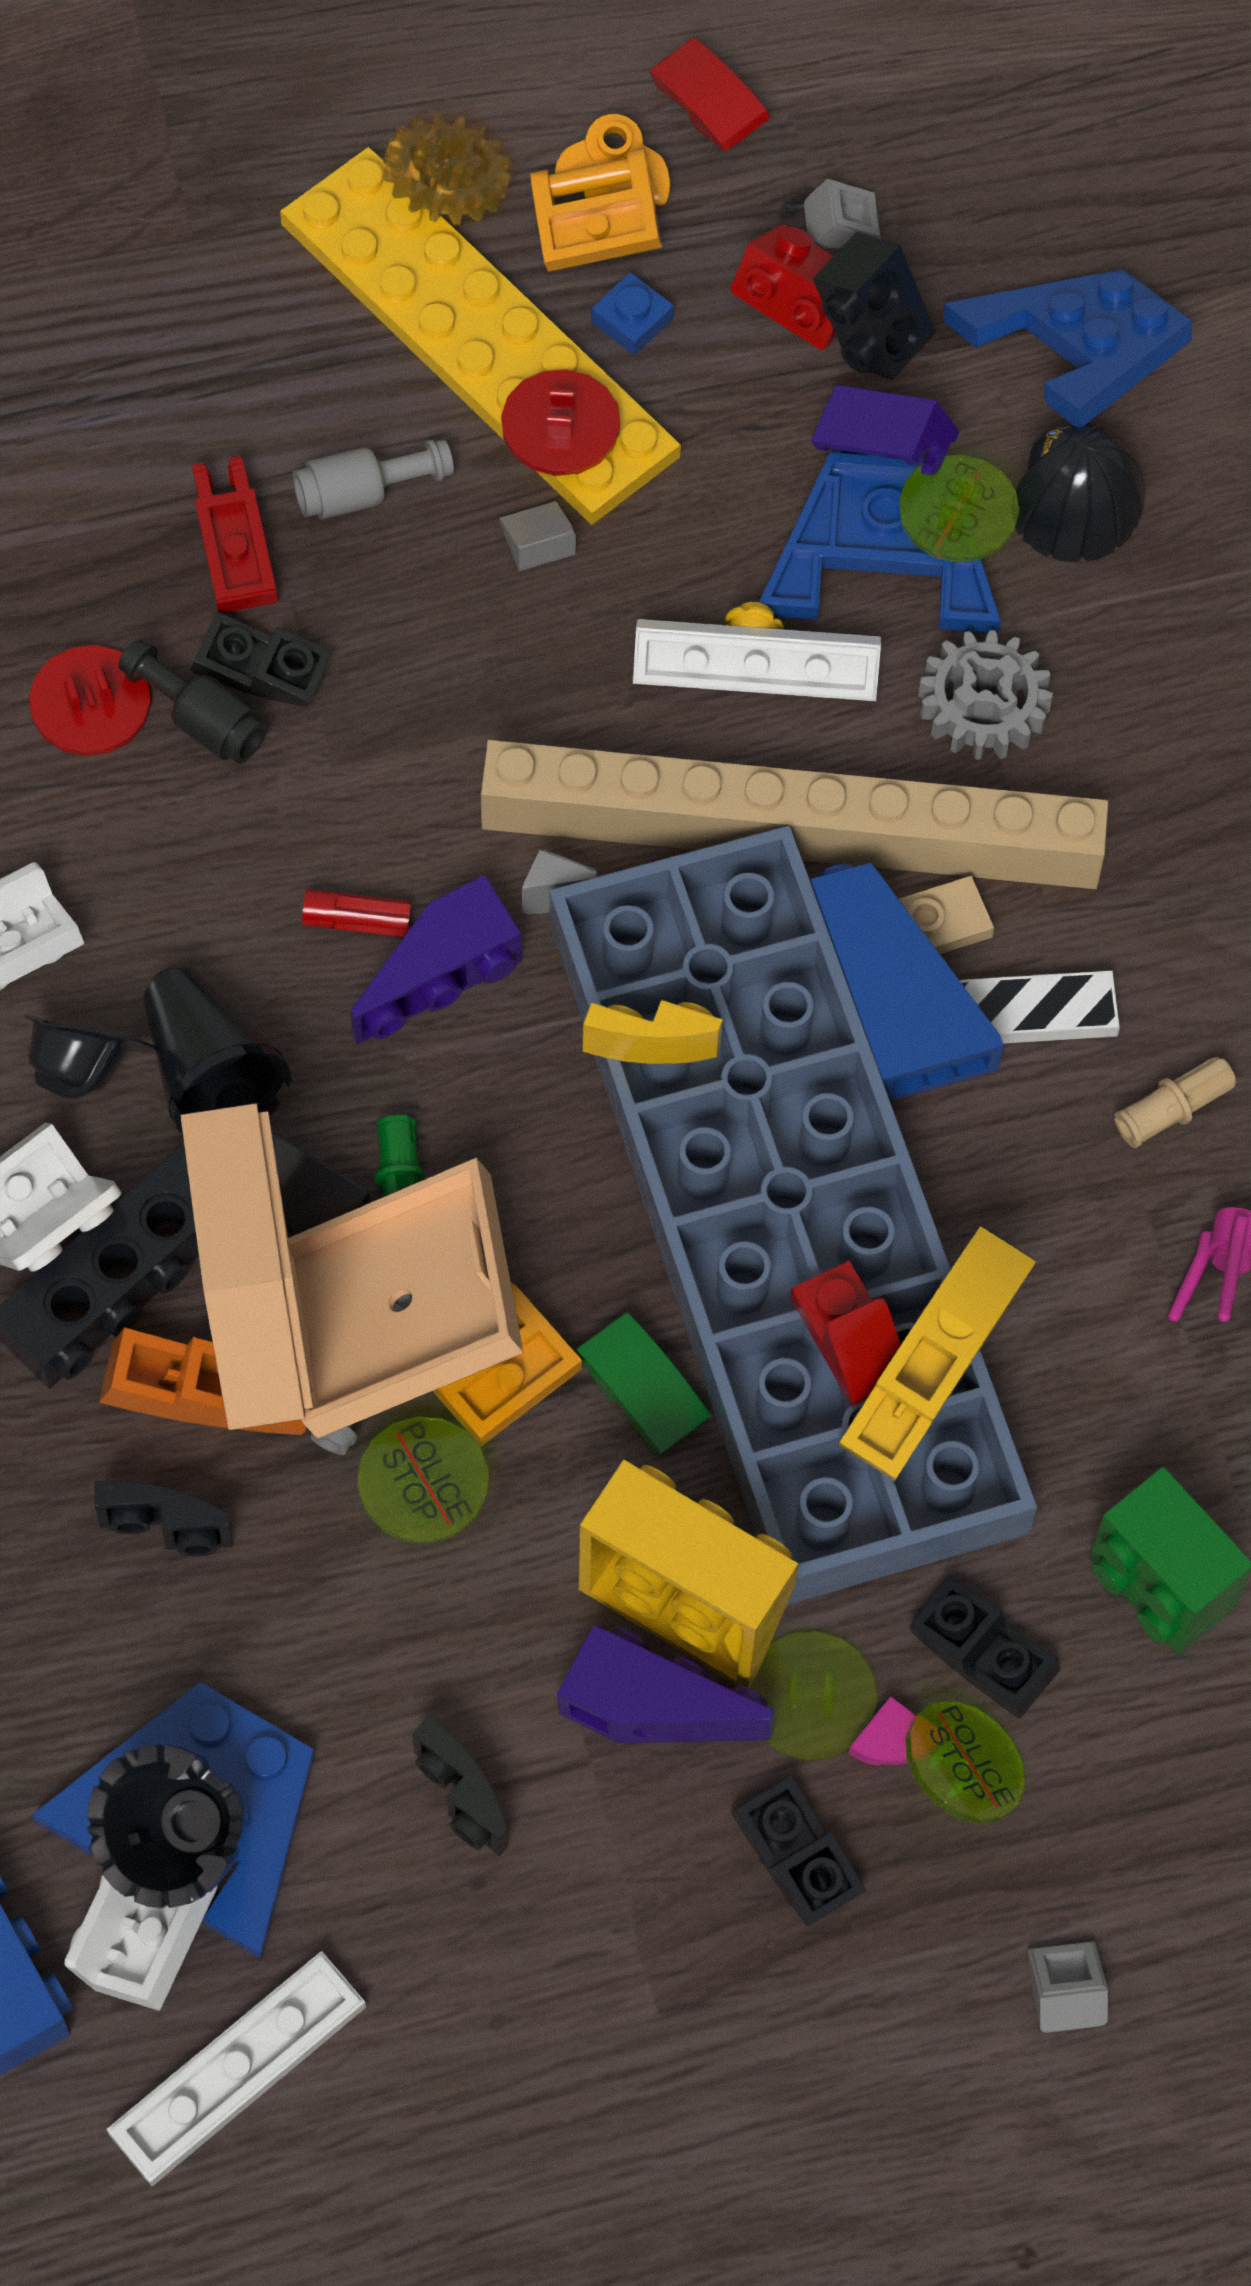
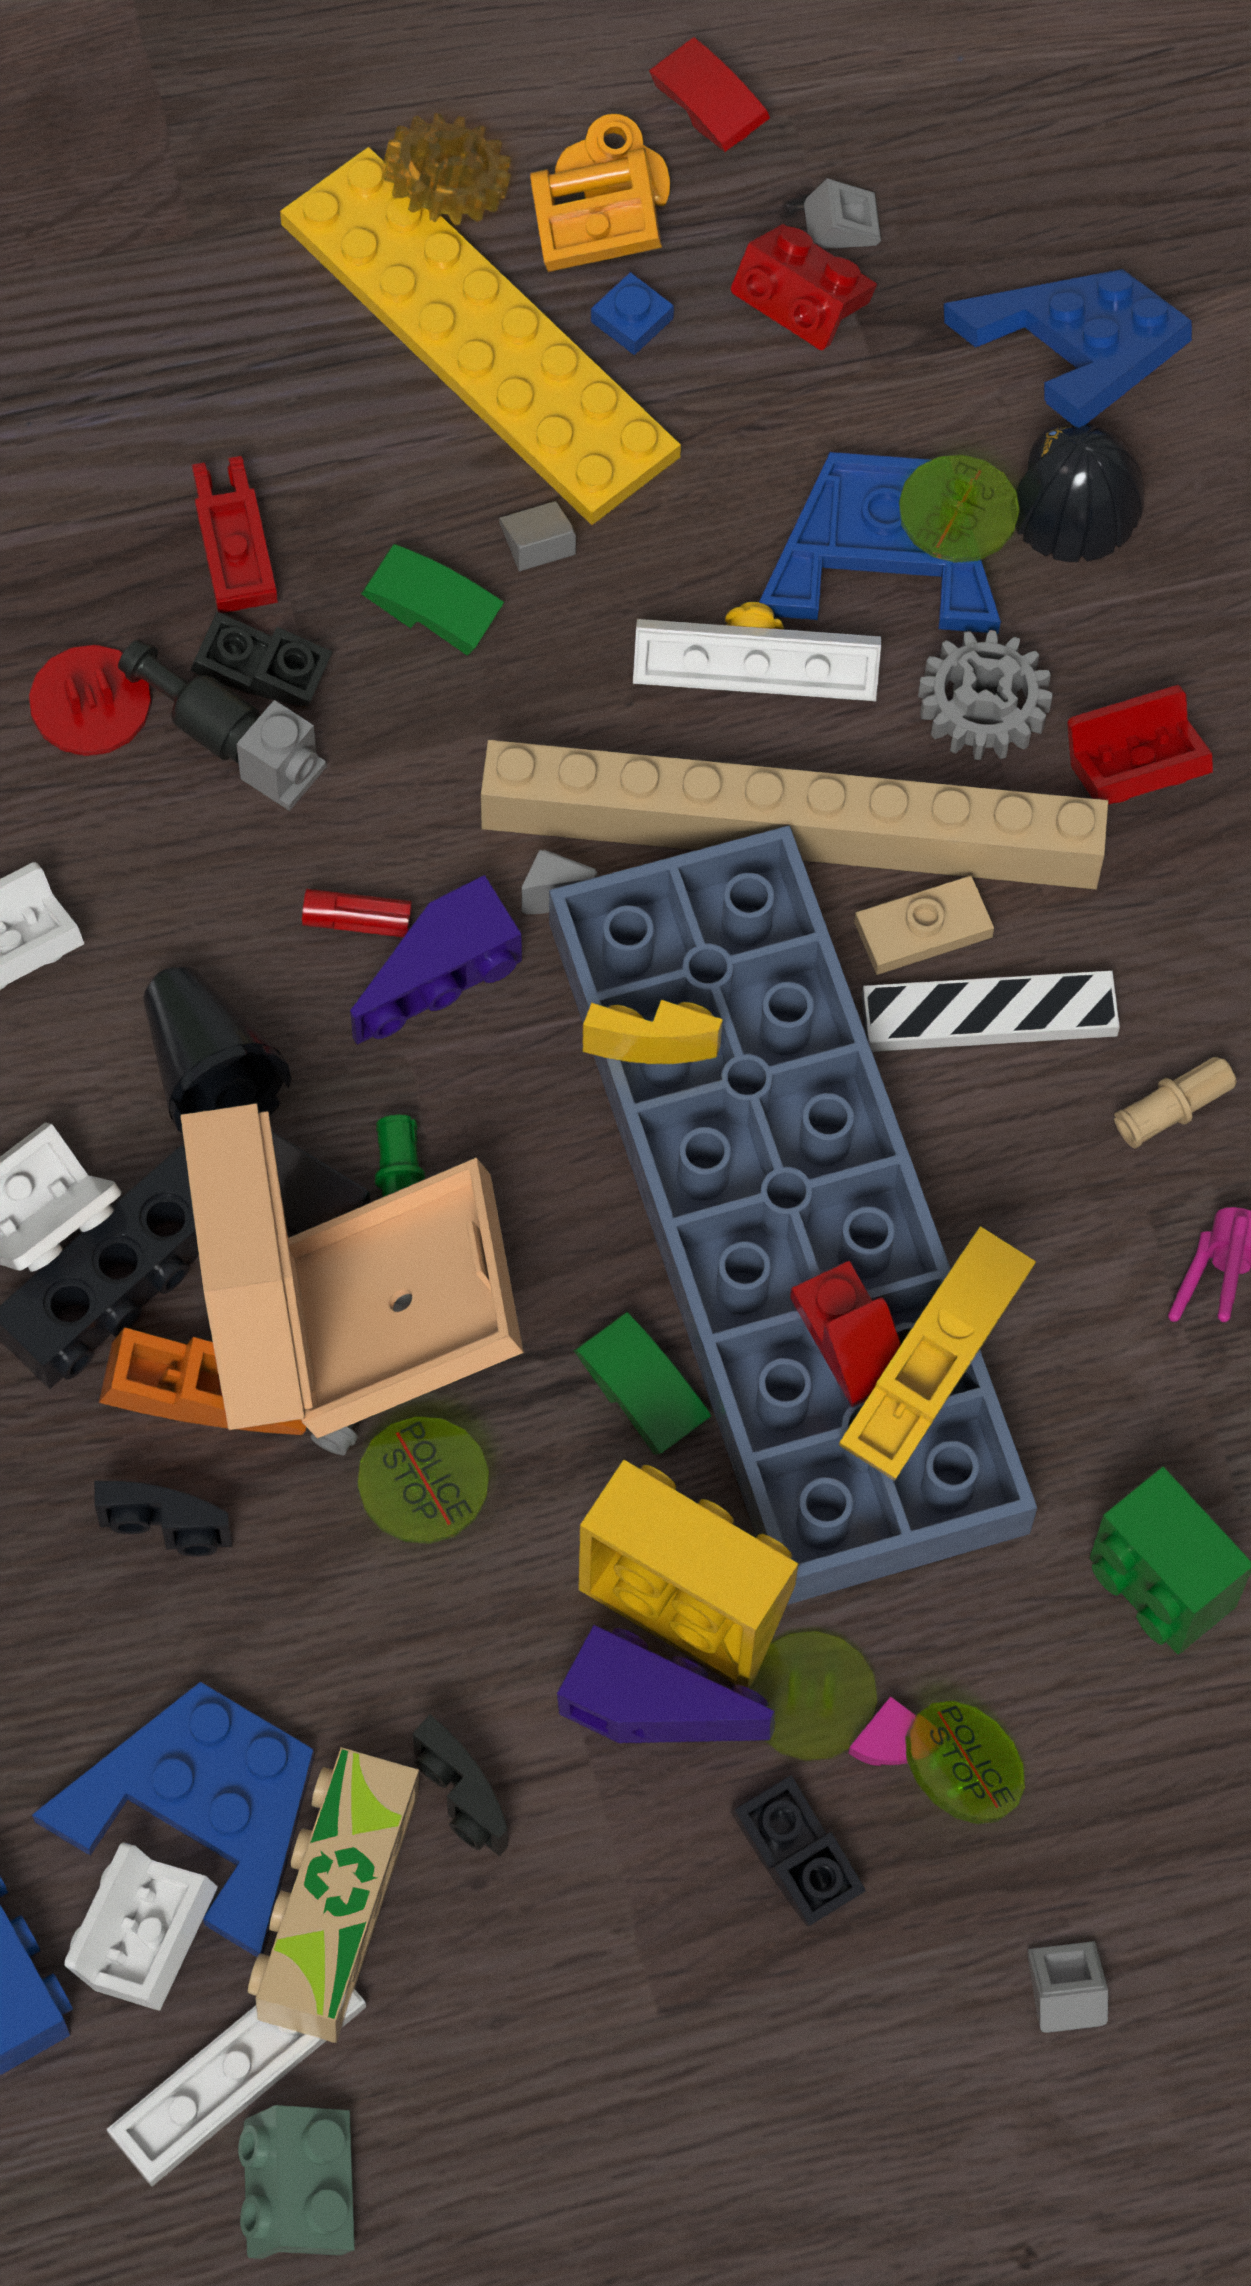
black piece [24,1014,158,1099] -> none
black hair [87,1744,245,1908] -> none
light grey piece [293,440,454,520] -> none
light orange plate [433,1282,582,1447] -> none
red piece [501,369,620,476] -> none
blue slope [810,862,1004,1101] -> none
dark purple hinge [811,385,959,476] -> none
black brick [813,232,935,380] -> none
black slope [910,1577,1060,1719] -> none
none -> light grey brick [236,700,327,811]
none -> sand green bracket [238,2105,355,2259]
none -> tan brick [248,1747,419,2043]
none -> green slope [361,544,504,656]
none -> red bracket [1067,685,1213,805]

